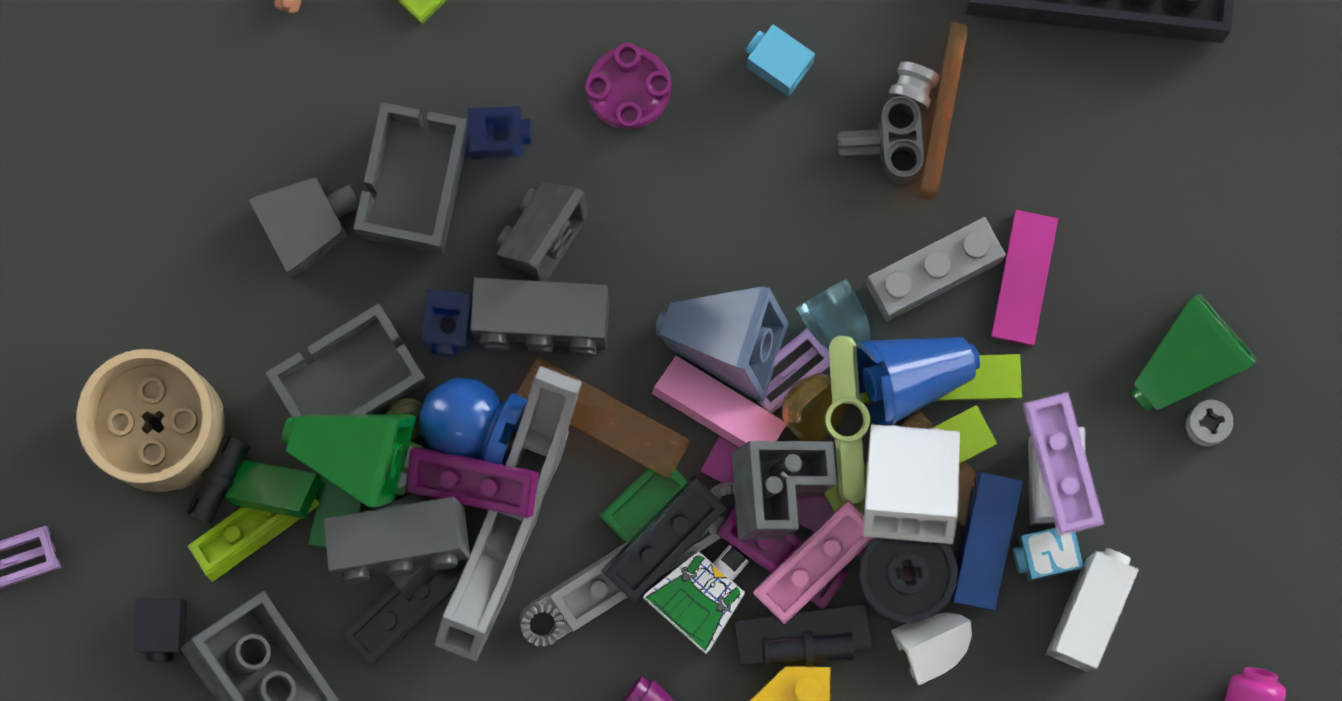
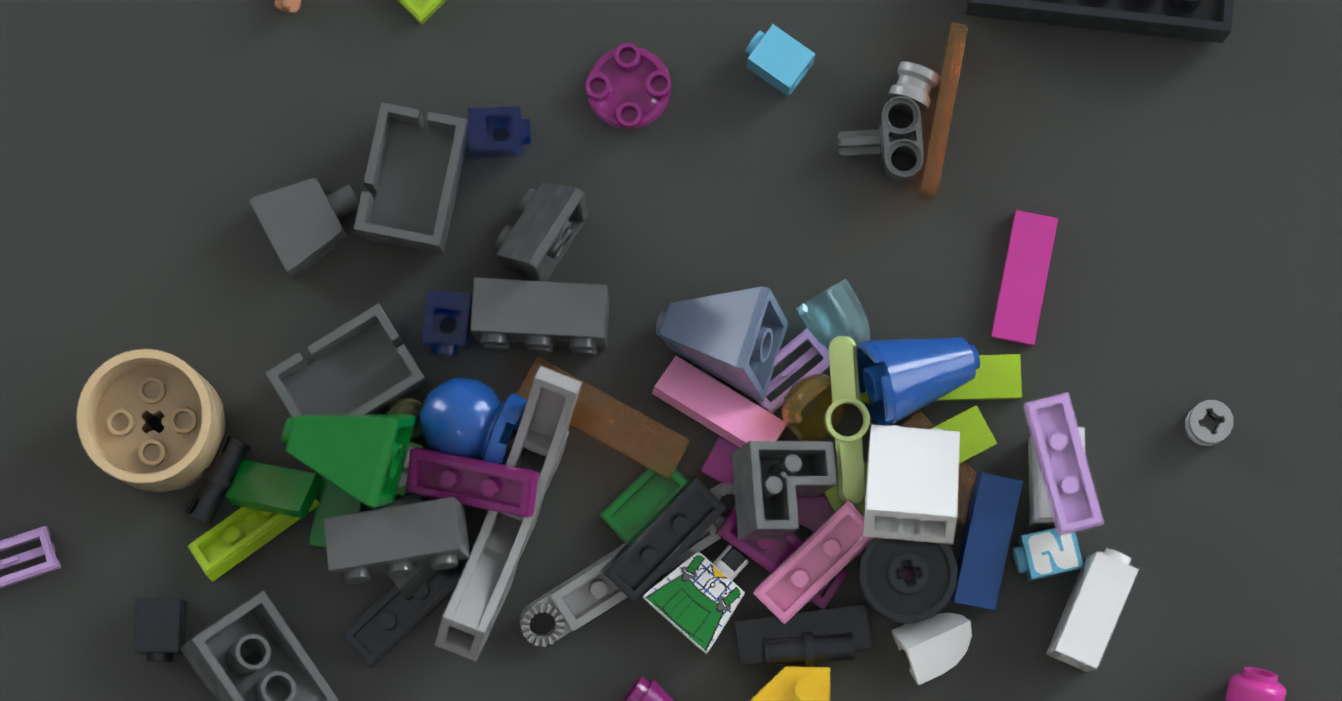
light grey brick [866,217,1006,322] -> none
green slope [1131,294,1257,412] -> none

